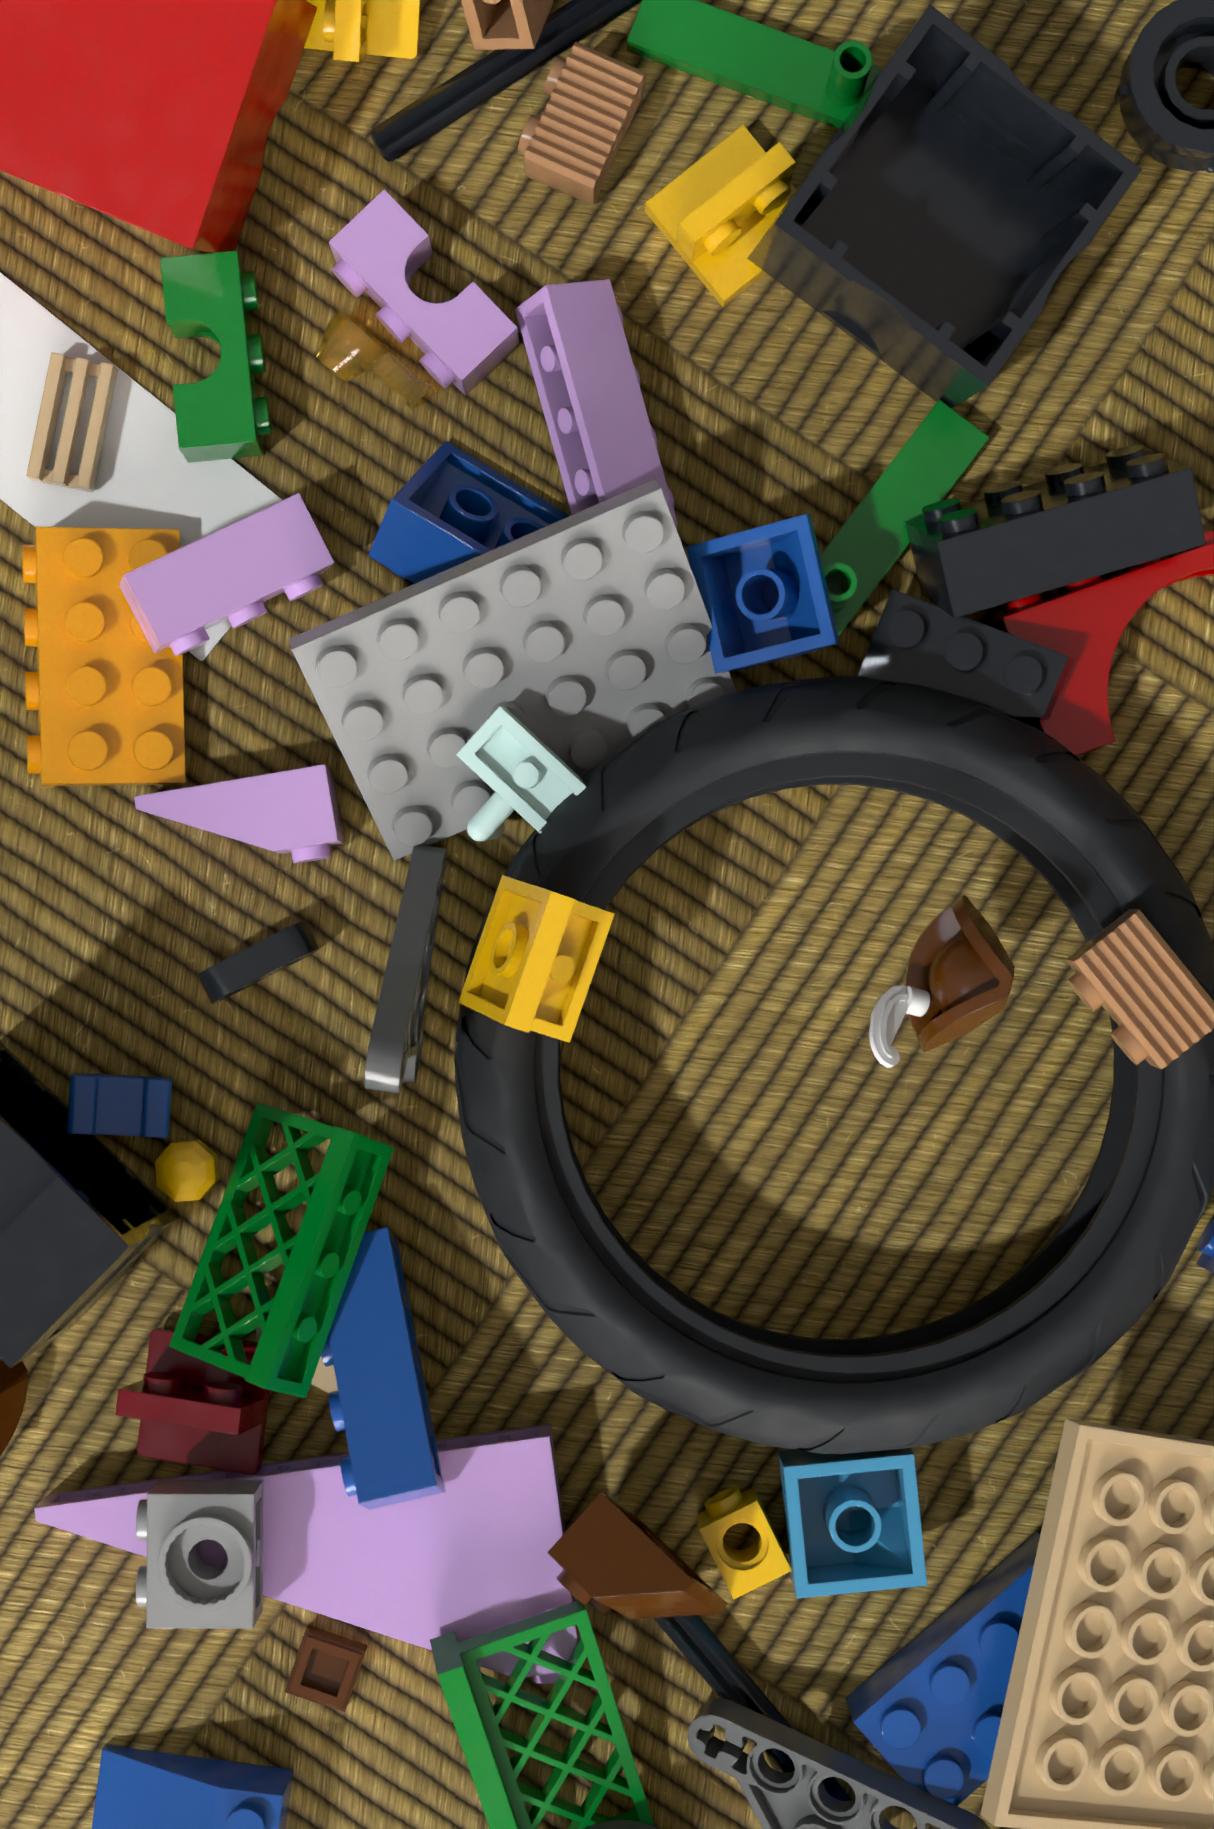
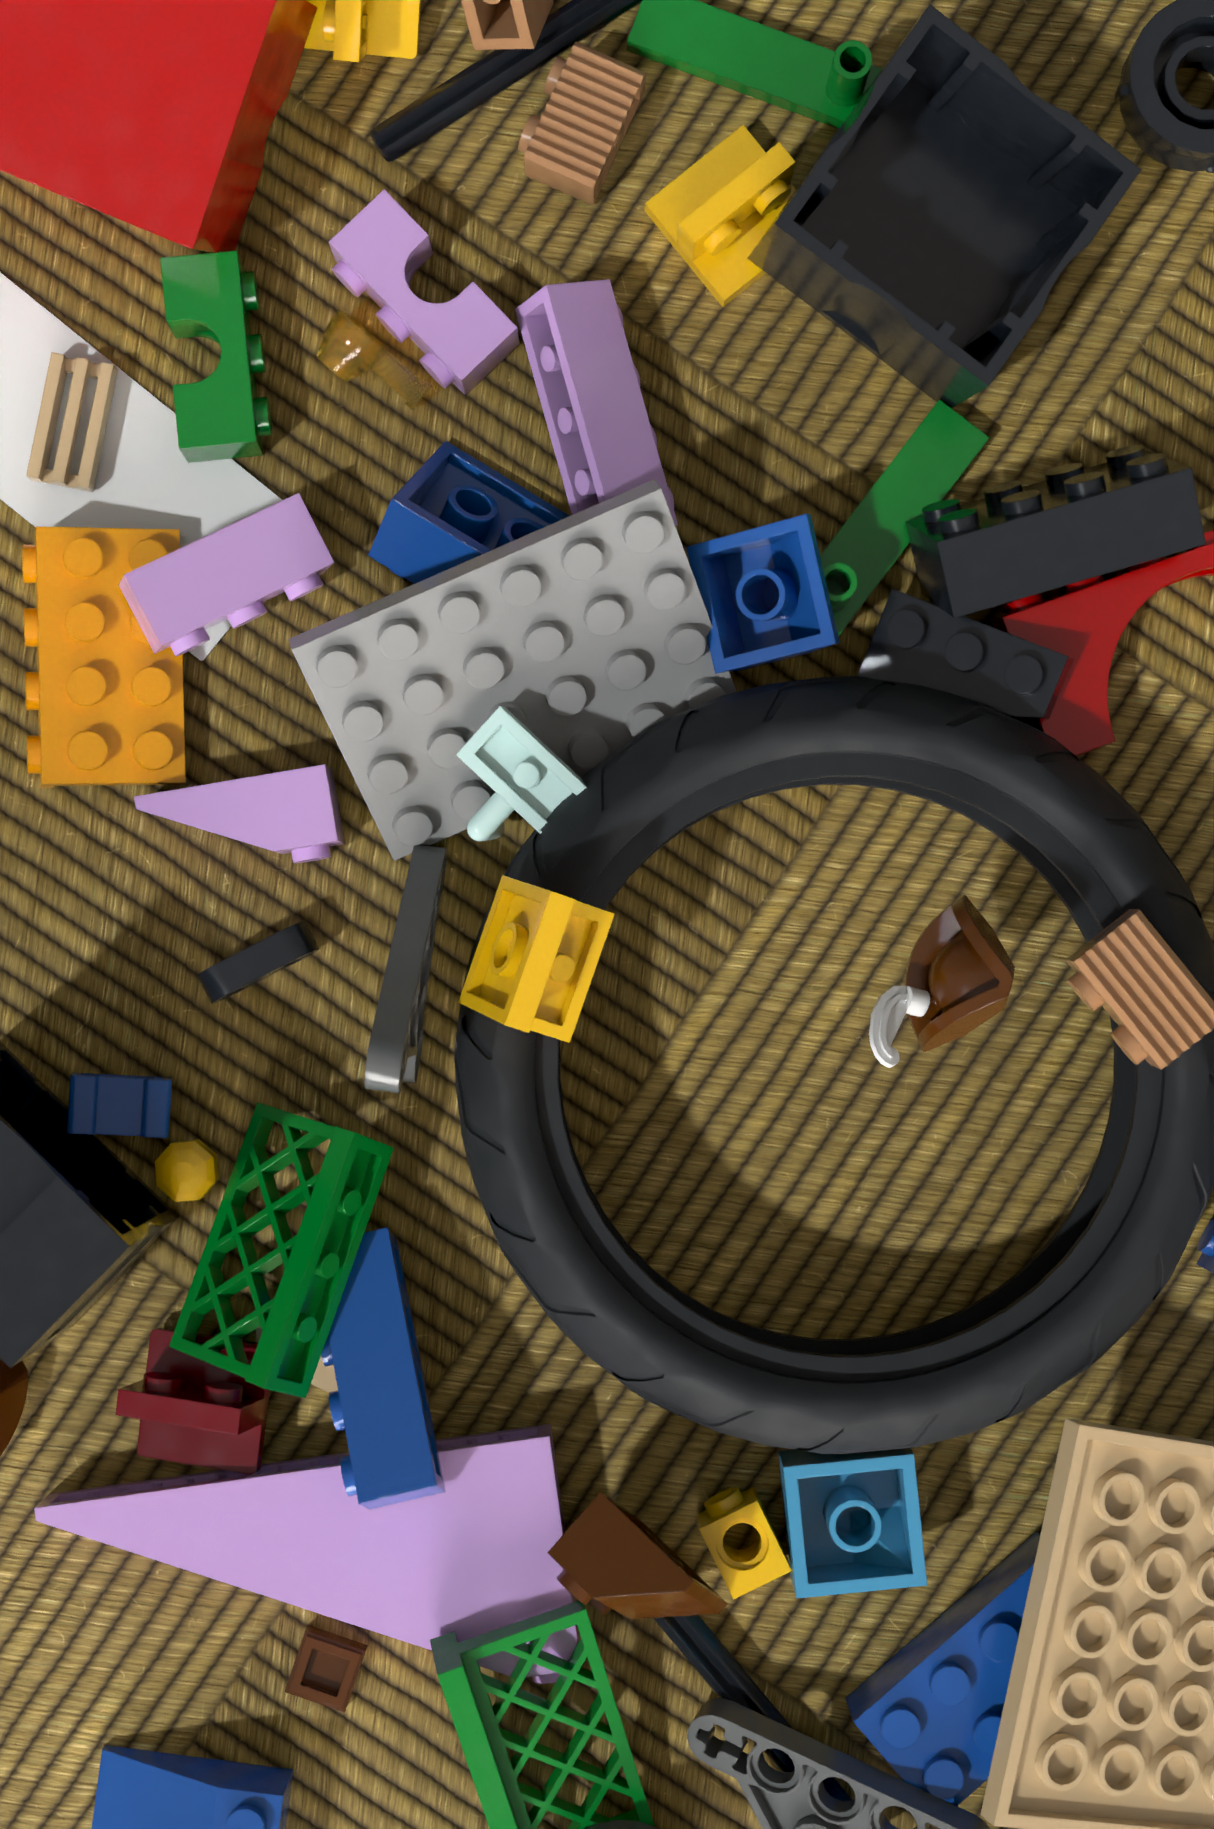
light grey brick [136,1480,263,1629] -> none

